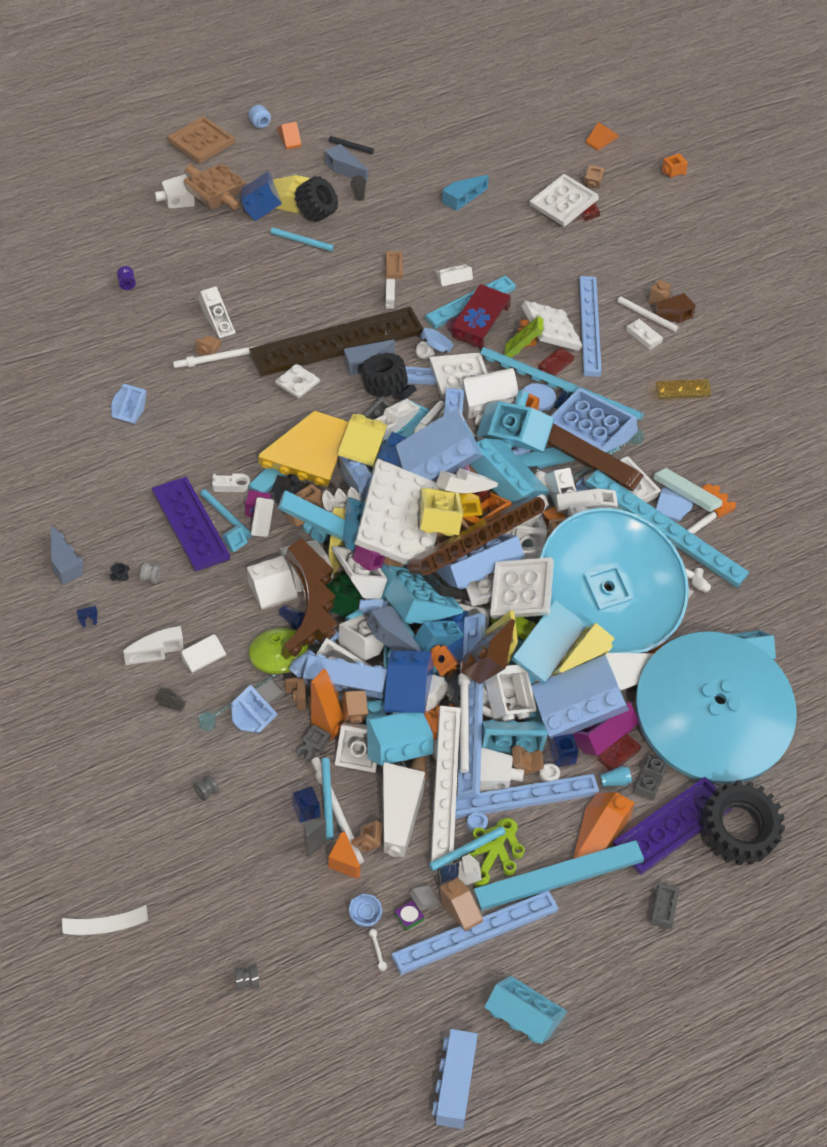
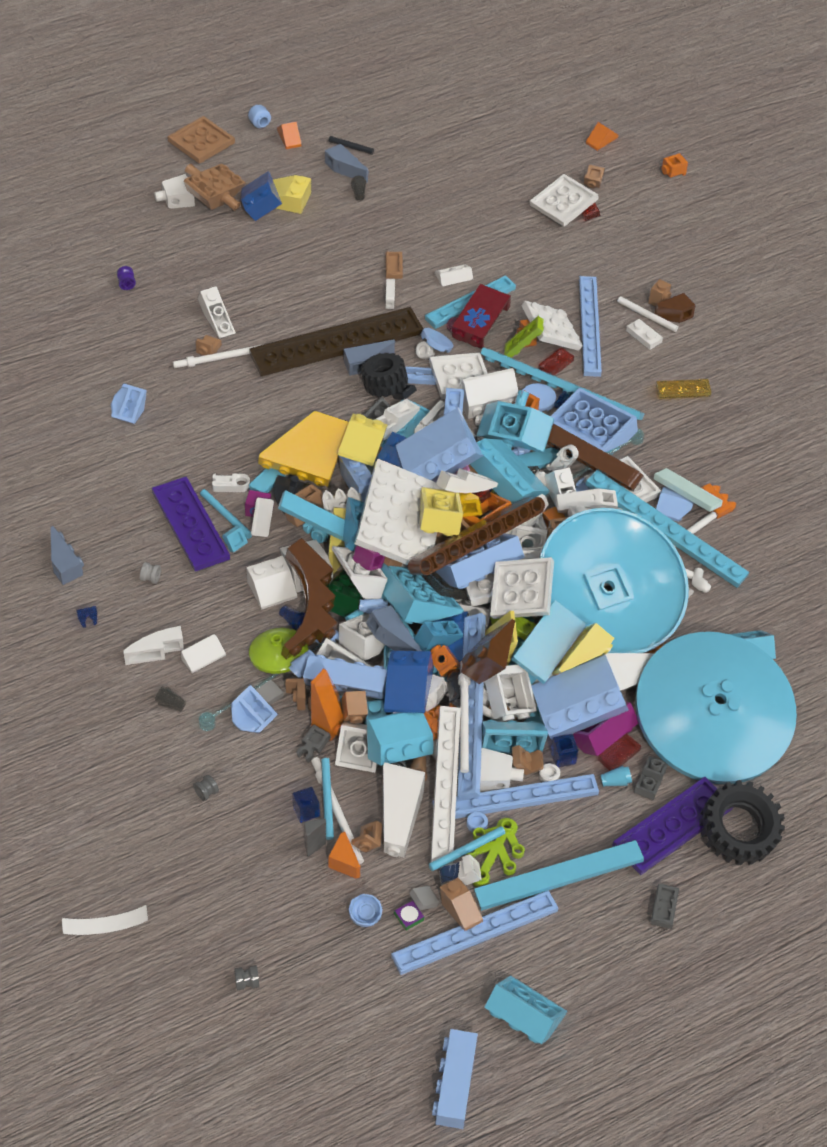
black plate [110,563,130,581] -> none
medium azure bar [270,227,334,252] -> none
white piece [275,364,320,399] -> none
black tyre [295,176,338,222] -> none
white hinge [369,929,387,971] -> none
dark azure slope [442,175,489,211] -> none
orange wedge [573,792,635,859] -> none
none -> white piece [546,445,579,471]

